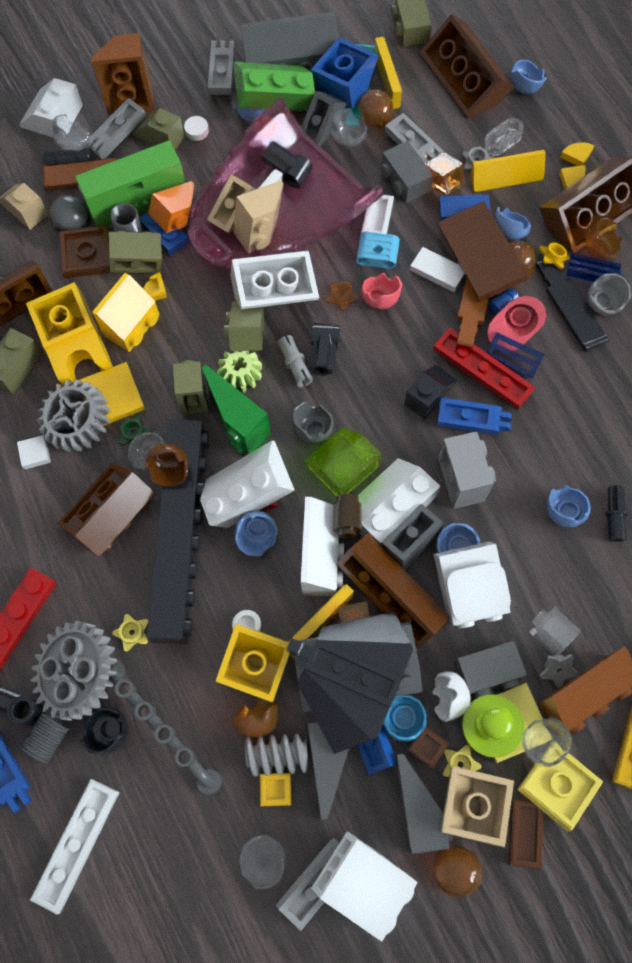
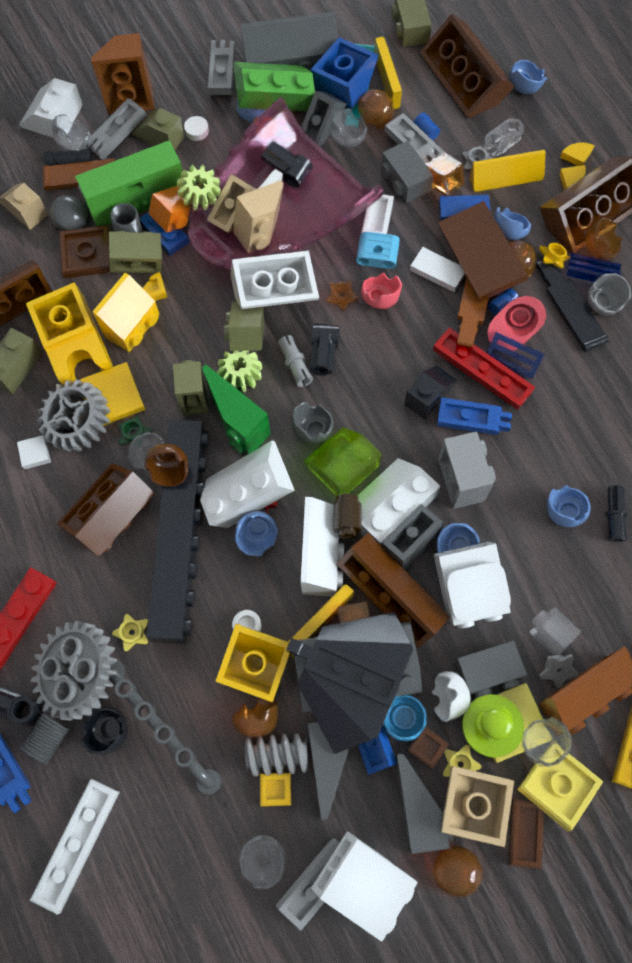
none -> yellowish green gear [177,165,221,211]
none -> blue piece [413,112,440,140]

